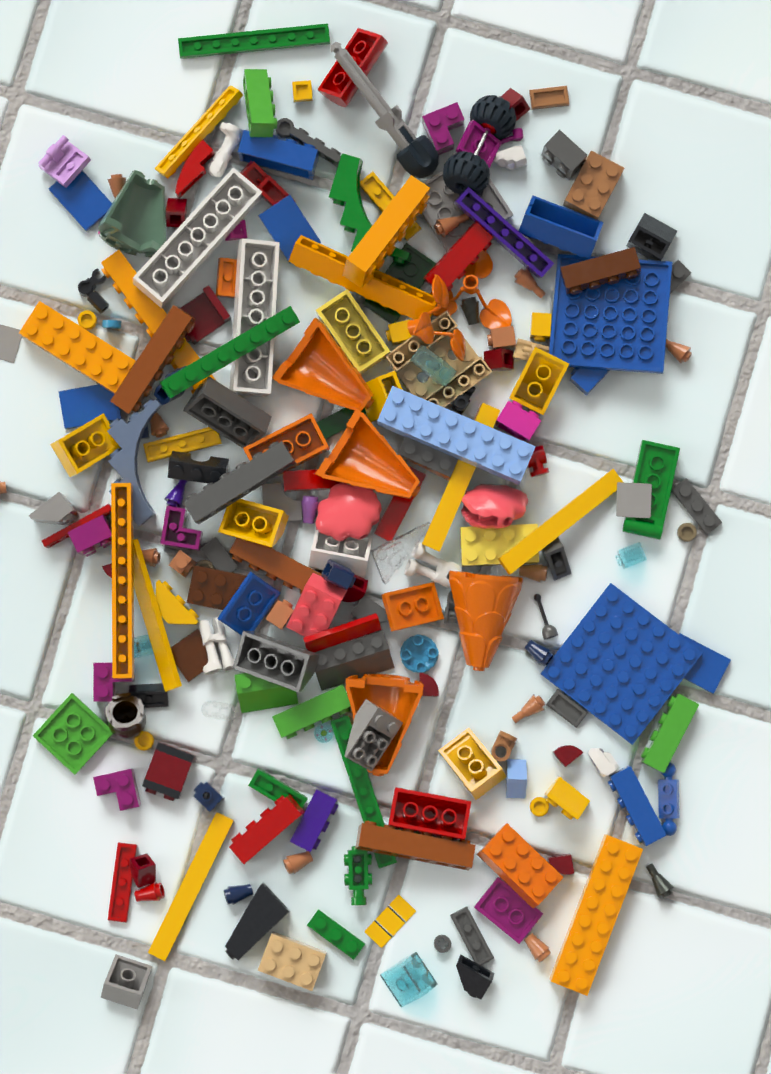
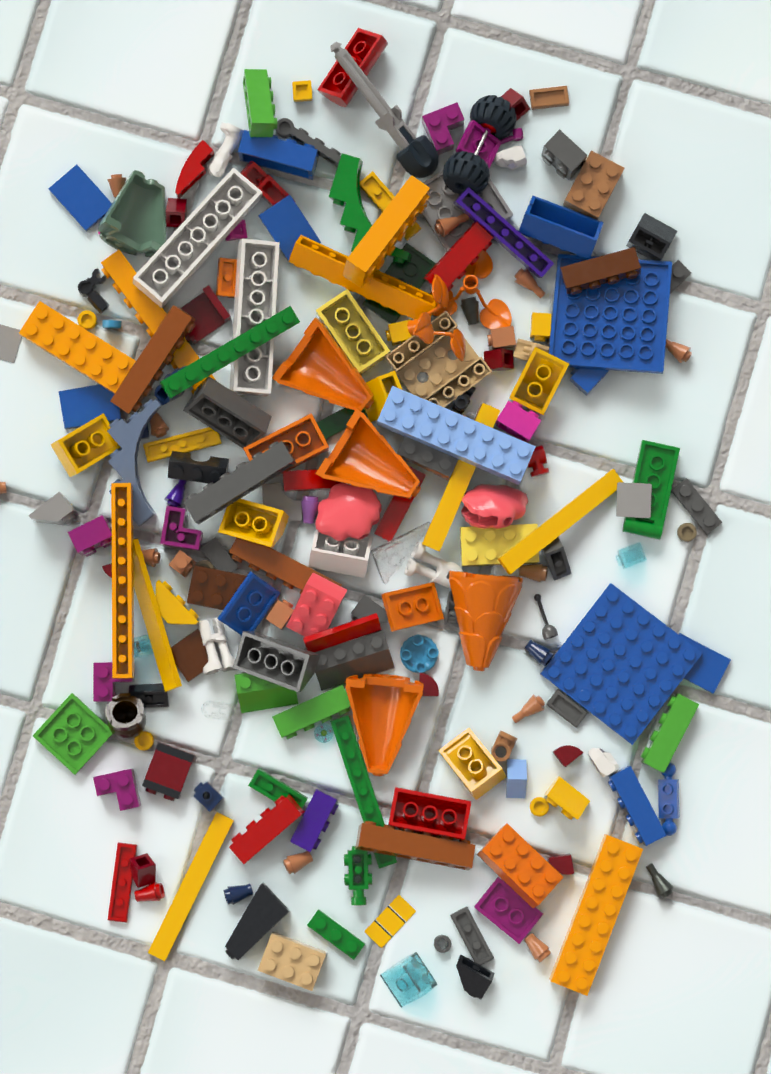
lavender plate [38,135,91,188] -> none
red tile [42,504,111,548] -> none
light grey slope [101,954,152,1010] -> none
yellow plate [155,85,243,179] -> none
green plate [178,23,330,59] -> none
dark blue brick [322,559,356,590] -> none
dark red brick [343,574,368,602] -> none
light grey slope [345,699,403,772] -> none
clear light blue slope [410,345,457,387] -> none

